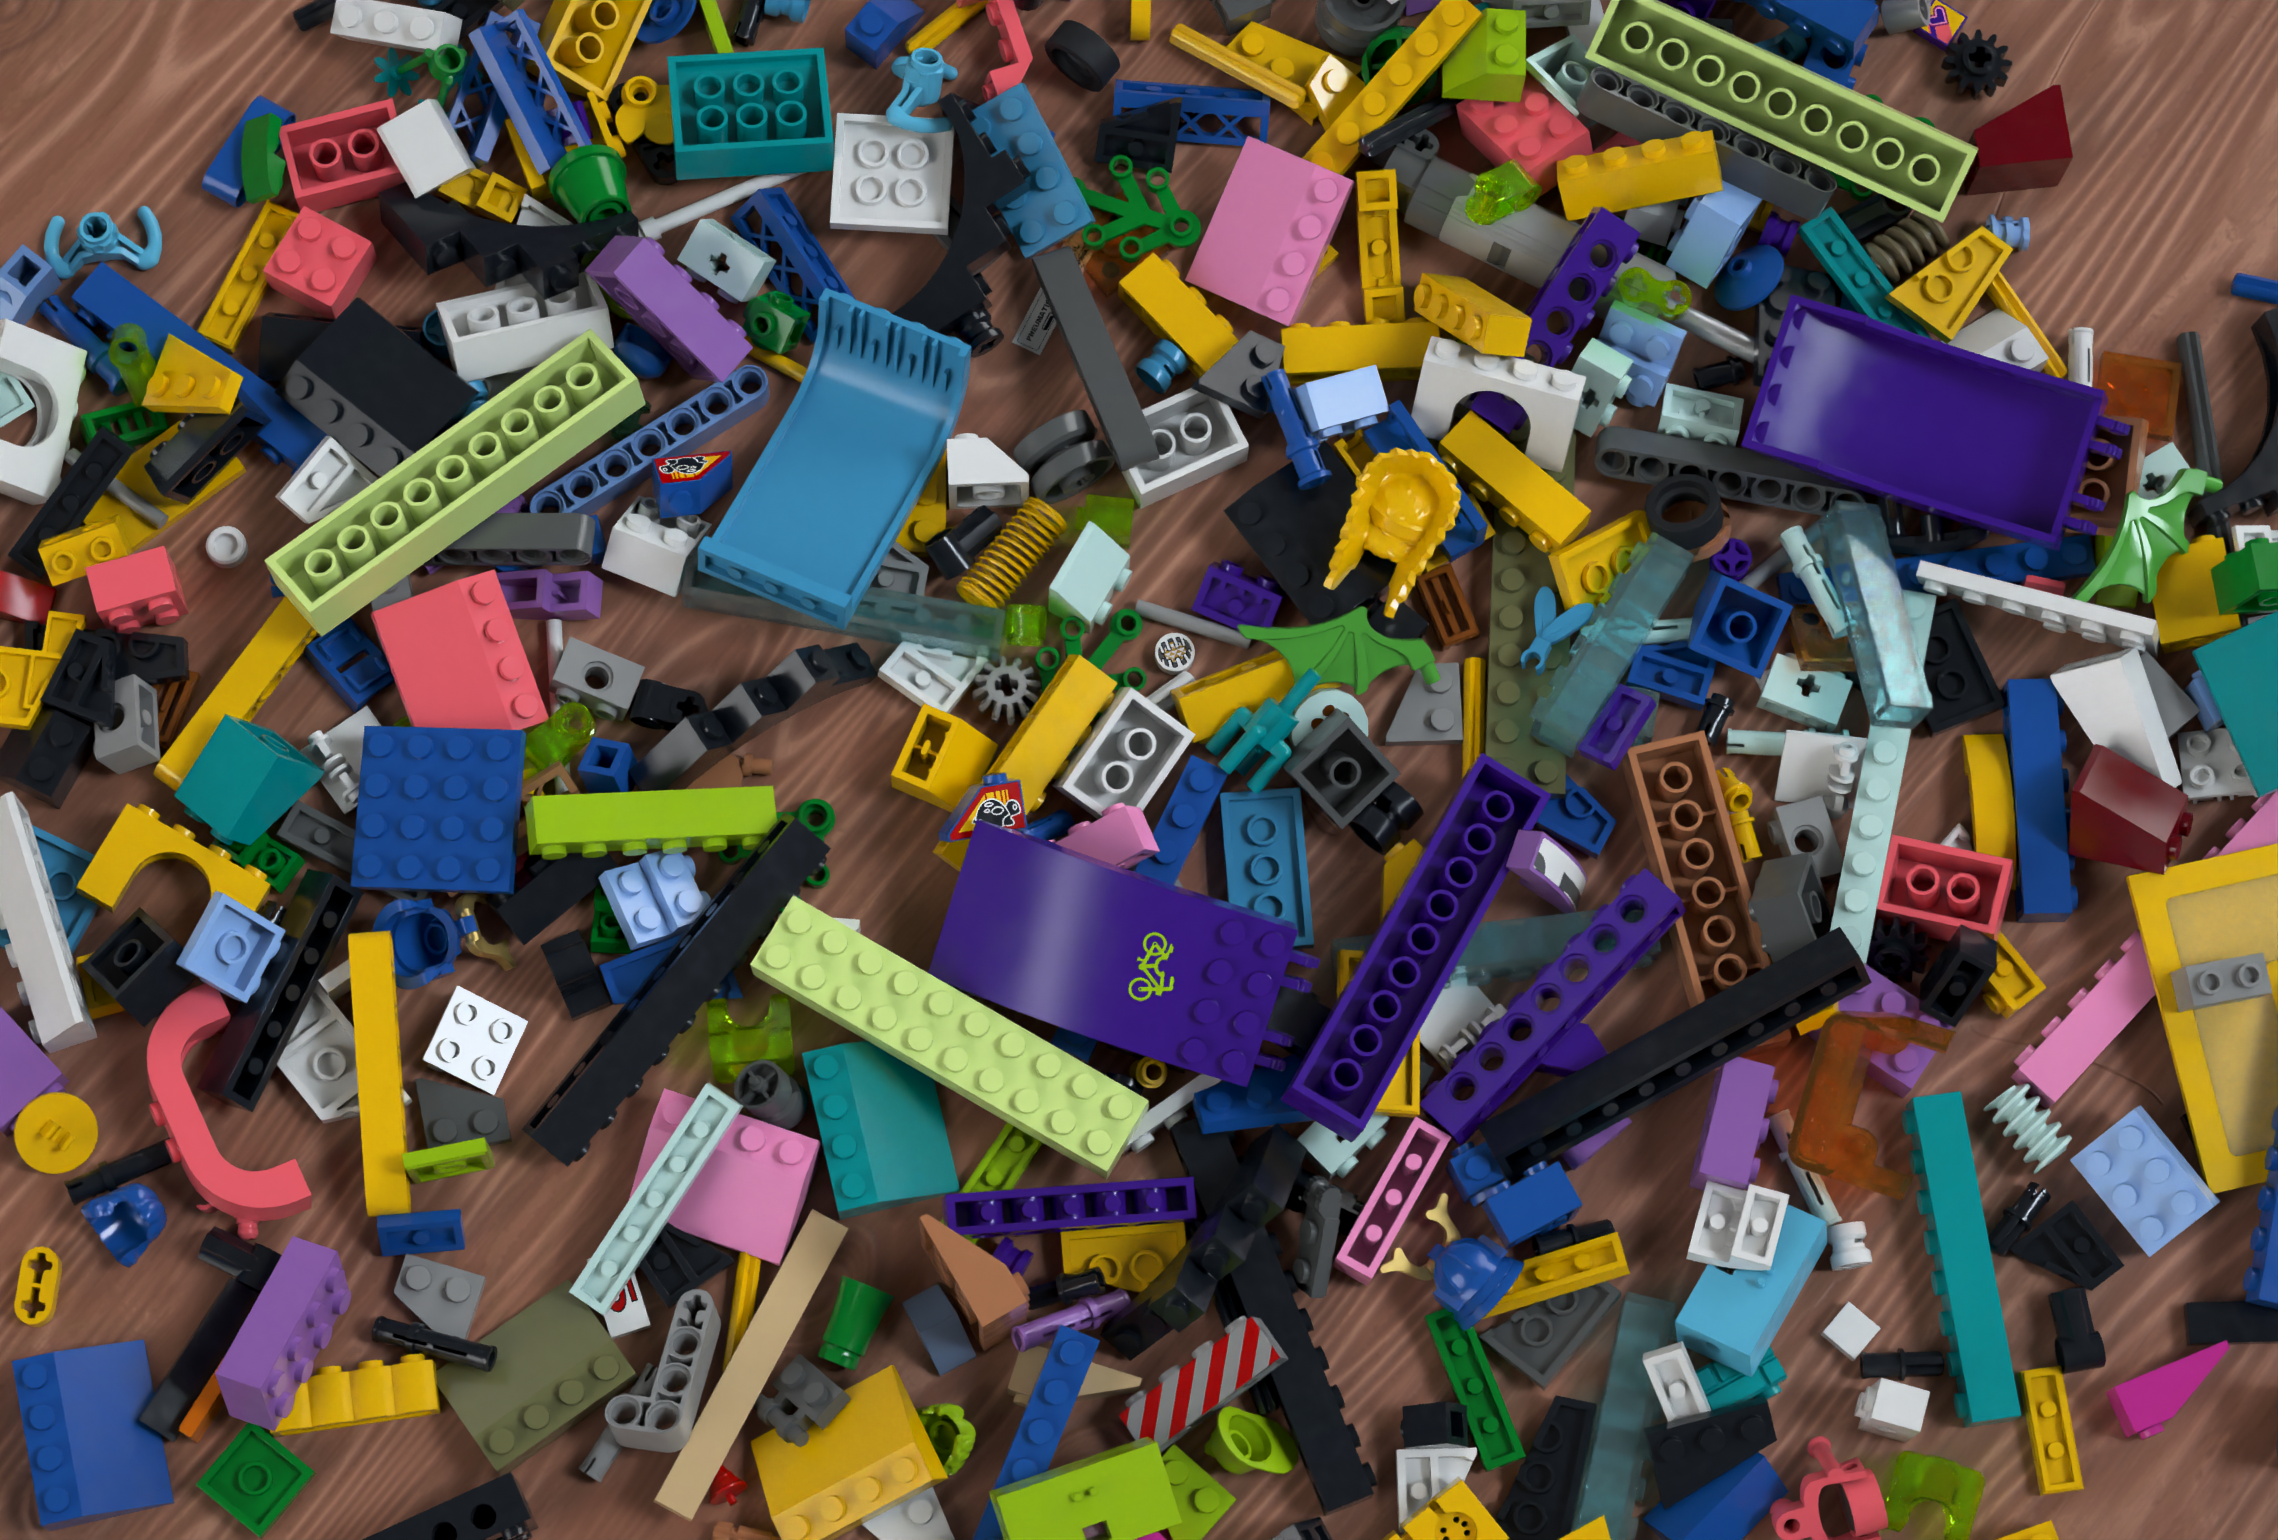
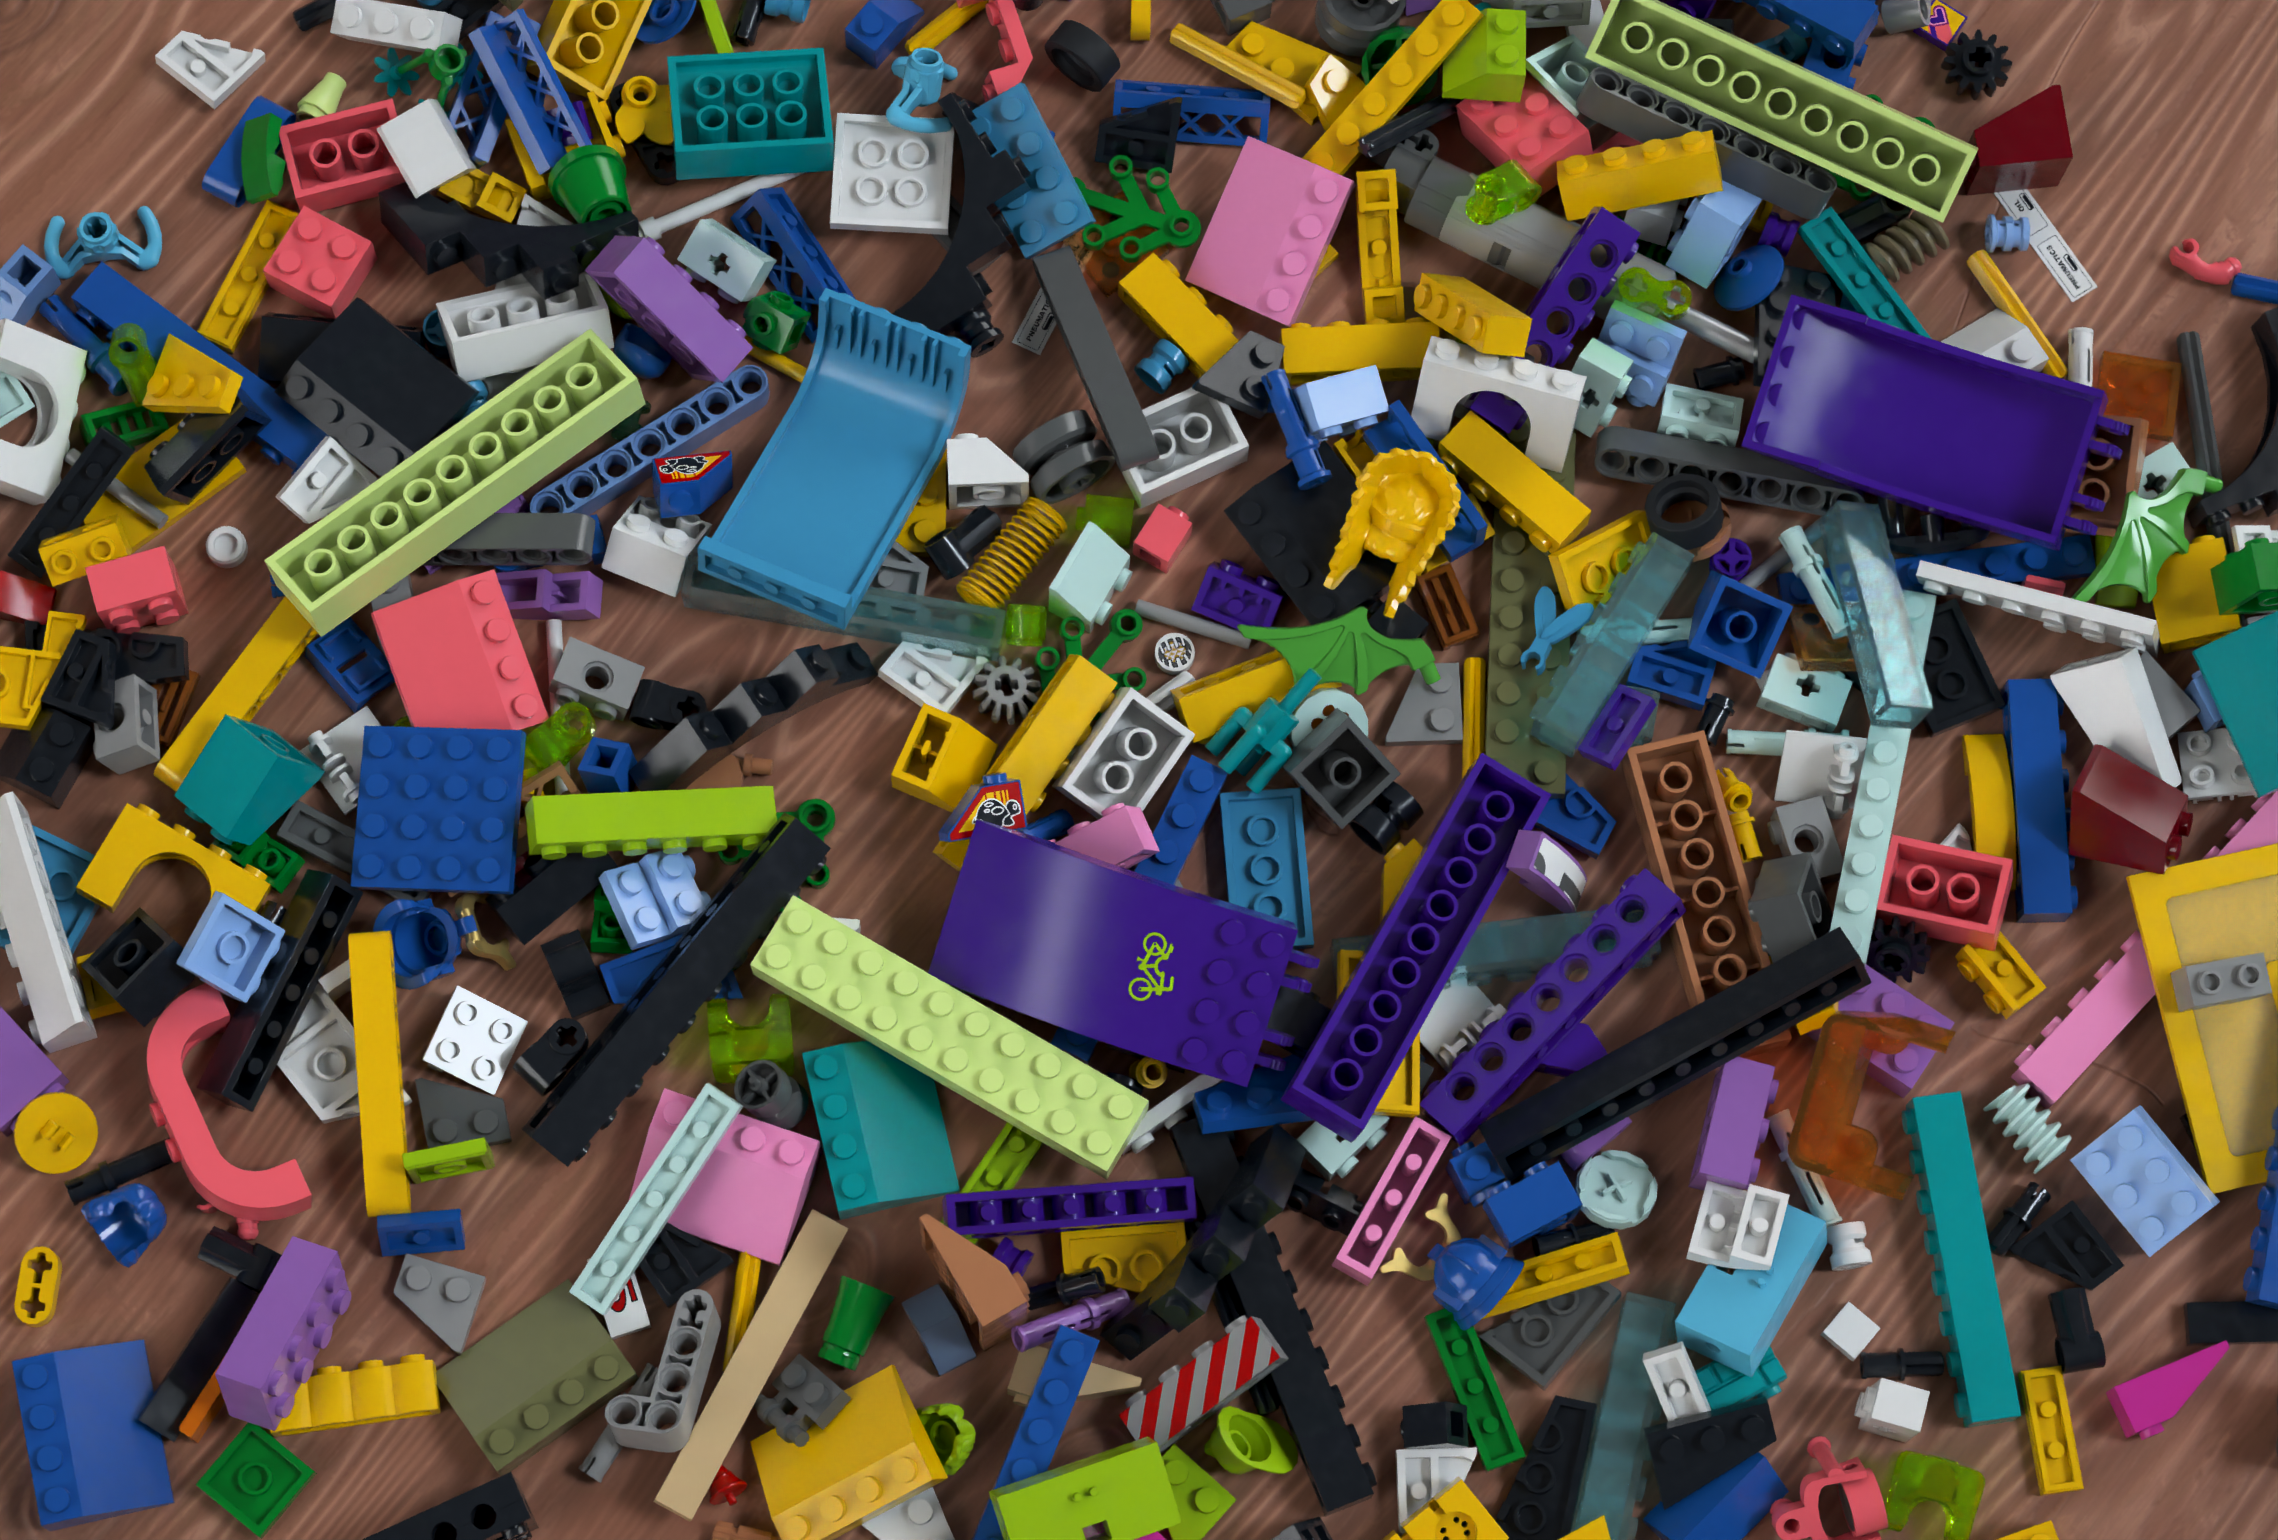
black pin [372,1316,497,1372] -> none
dark grey hinge [1292,1175,1342,1298] -> none
yellow wing [1884,226,2013,344] -> none
black brick [1919,924,1997,1027] -> none
none -> white wing [155,31,266,109]
none -> yellowish green cone [296,72,347,122]
none -> black piece [512,1018,589,1096]
none -> coral brick [1133,503,1193,574]
none -> light aqua tile [1575,1150,1658,1230]
none -> white sticker [1994,189,2098,302]
none -> coral piece [2169,238,2242,285]

